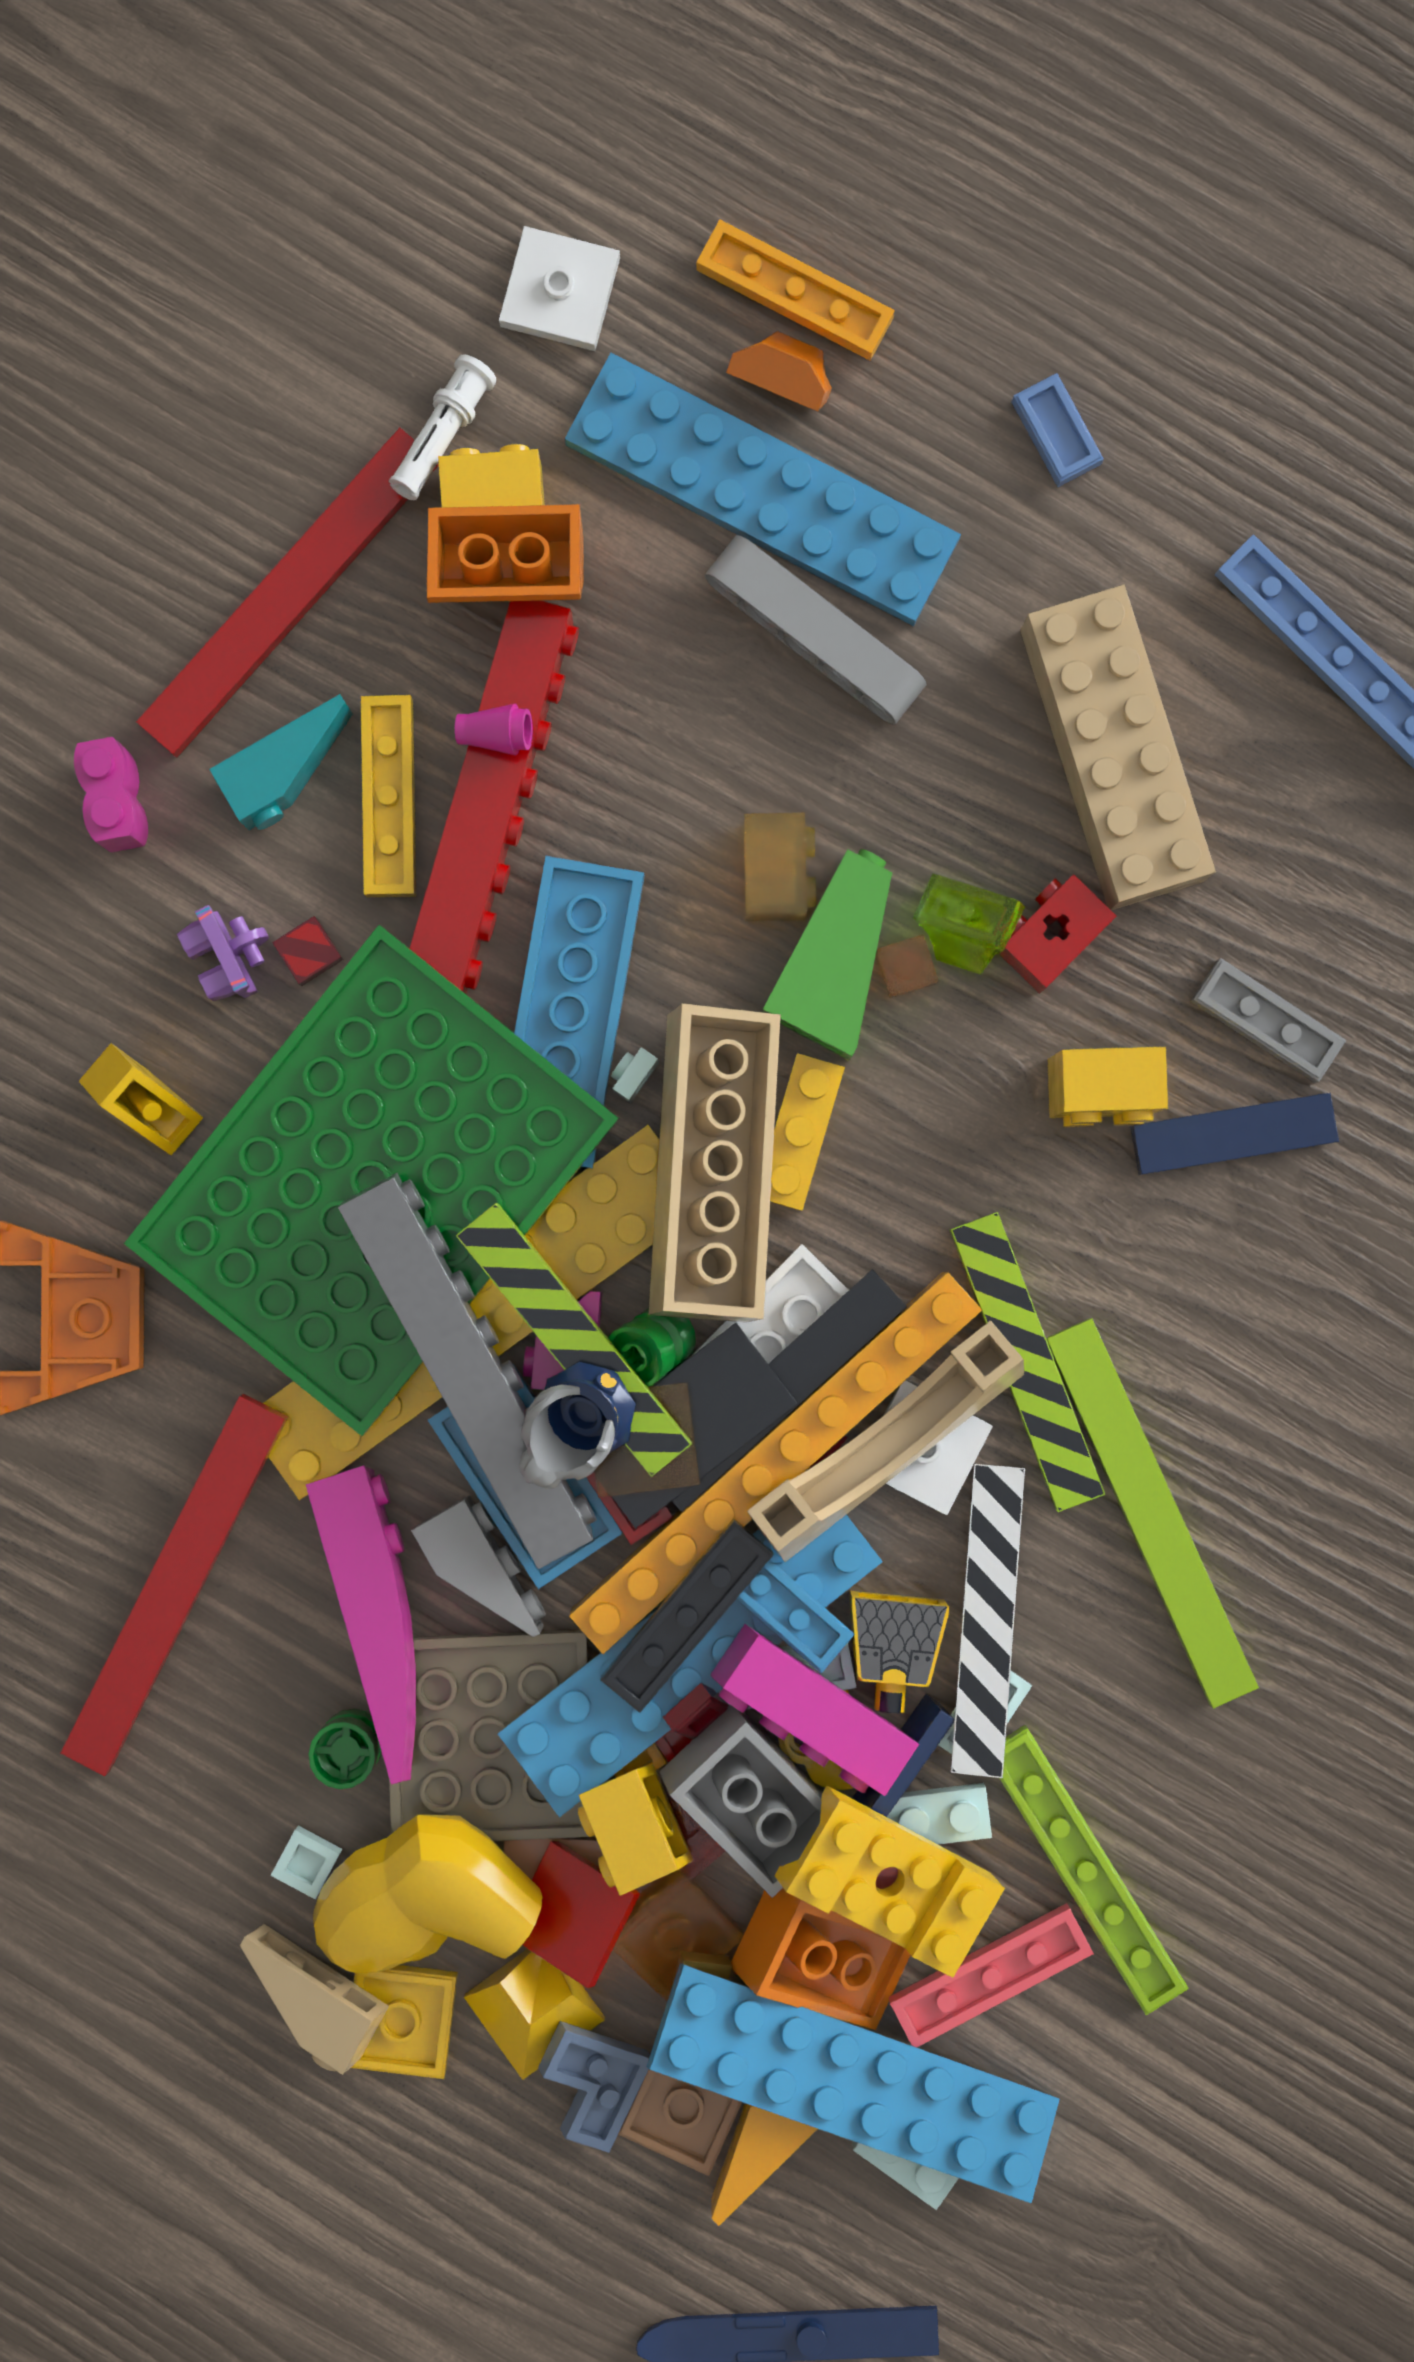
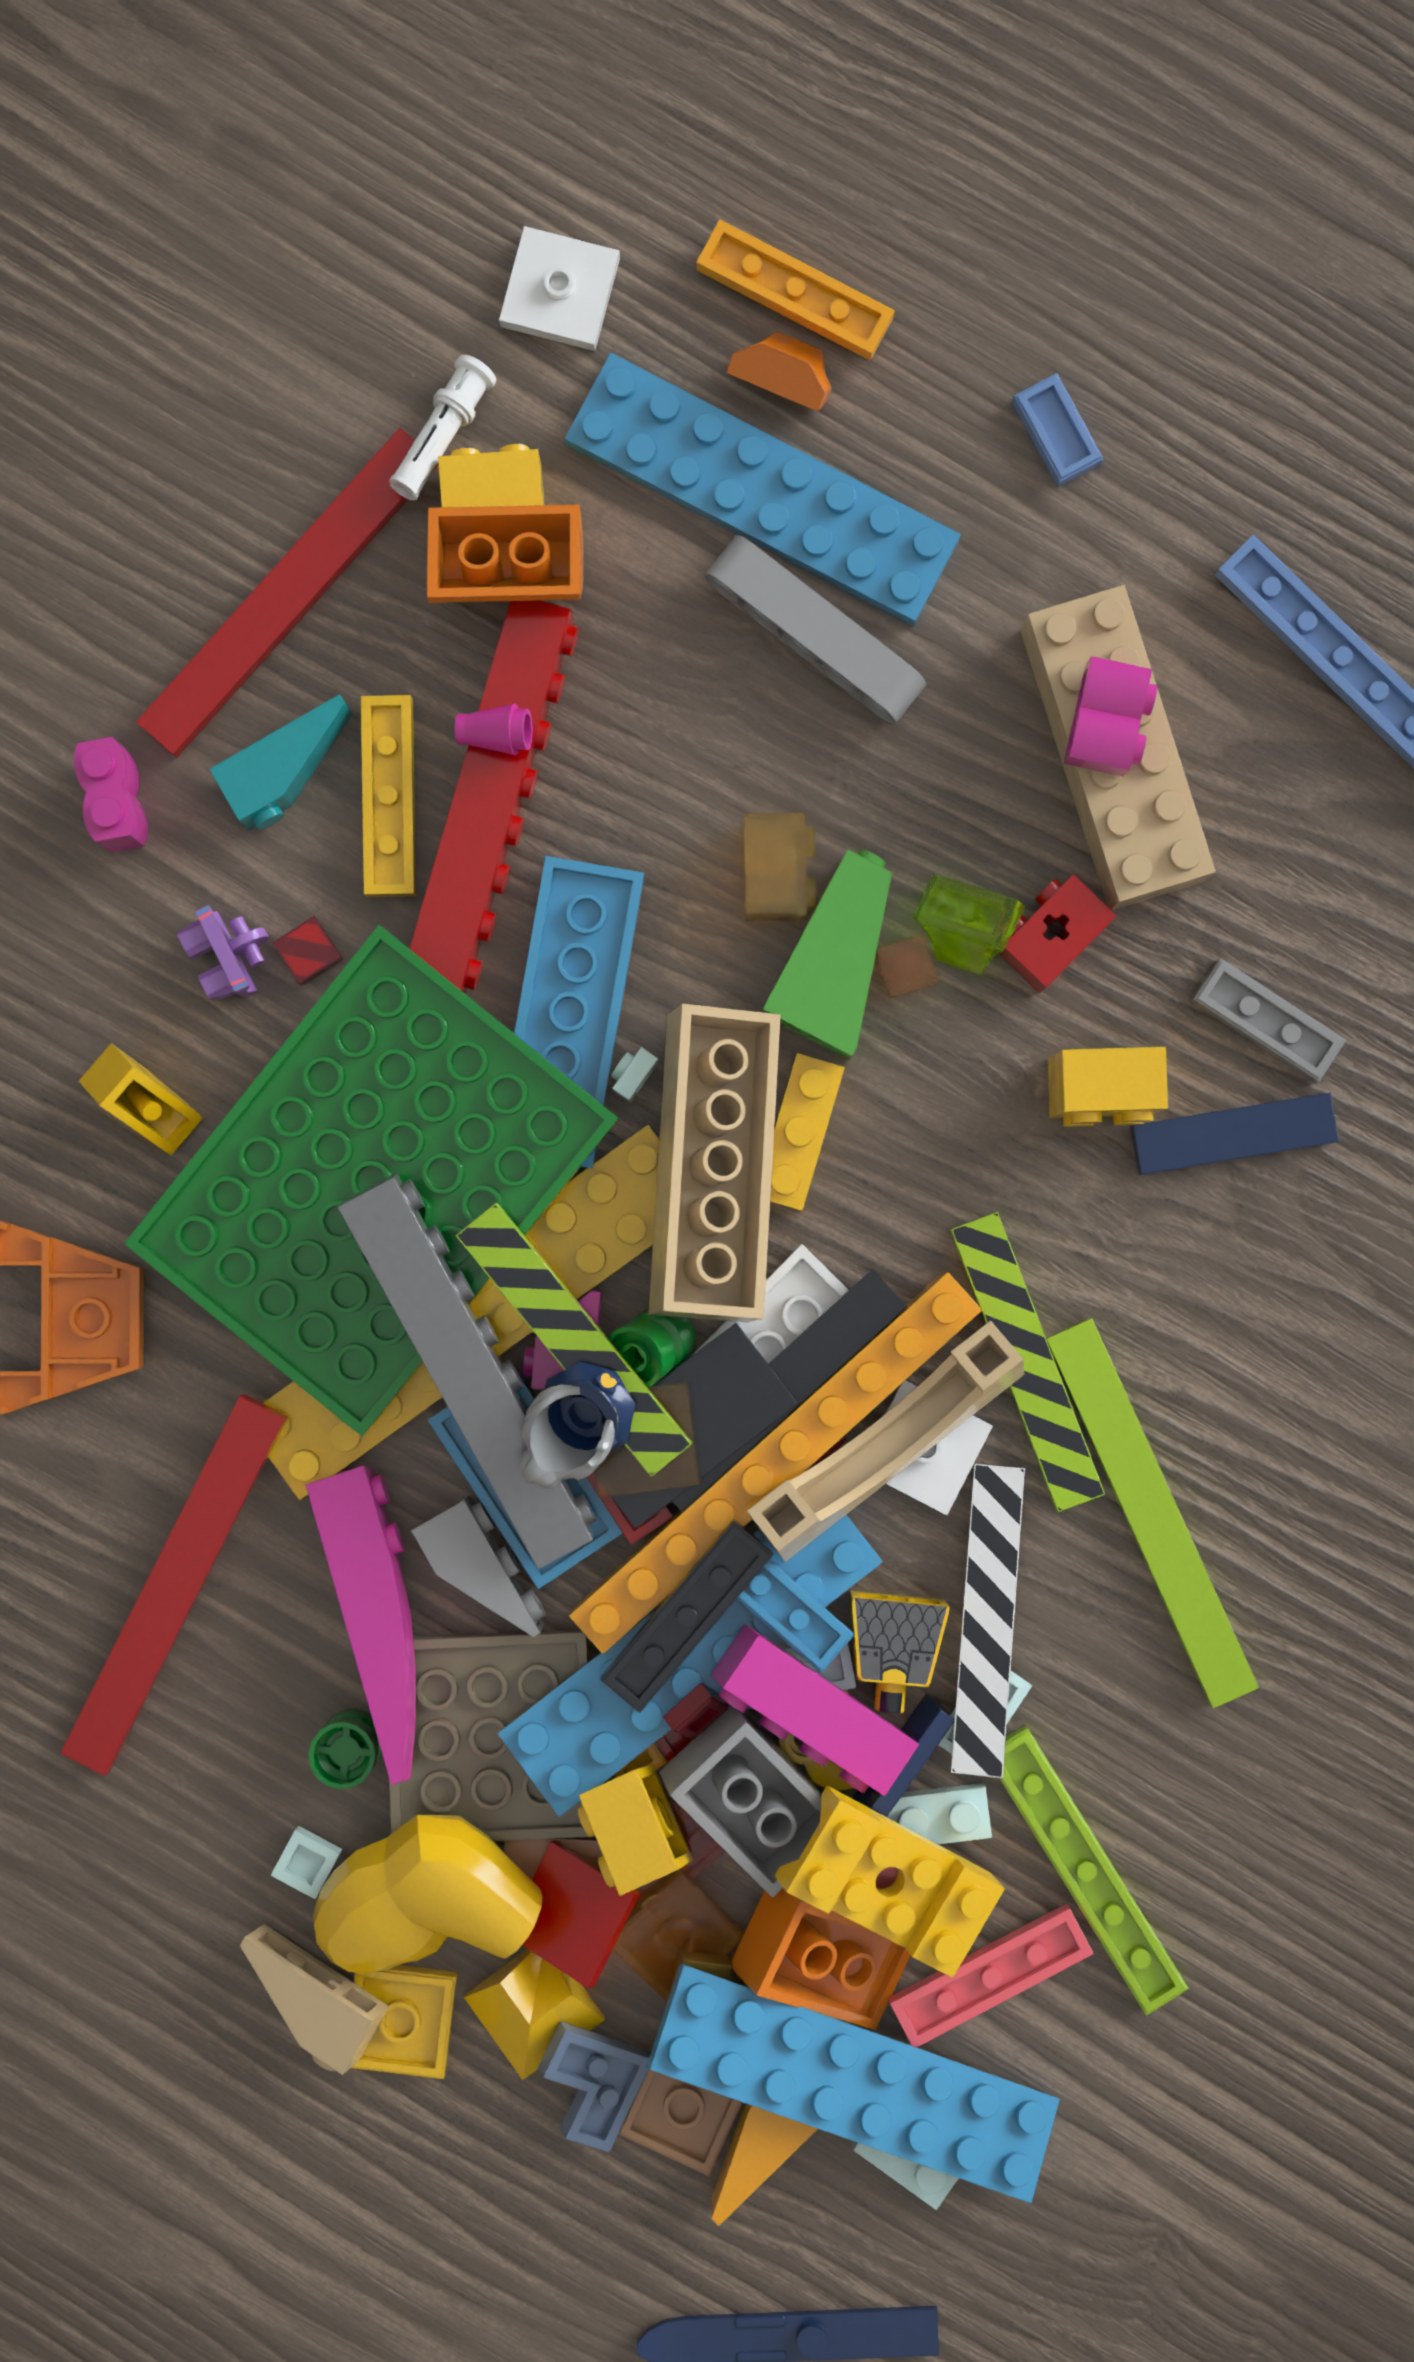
none -> dark pink brick [1064,656,1157,777]

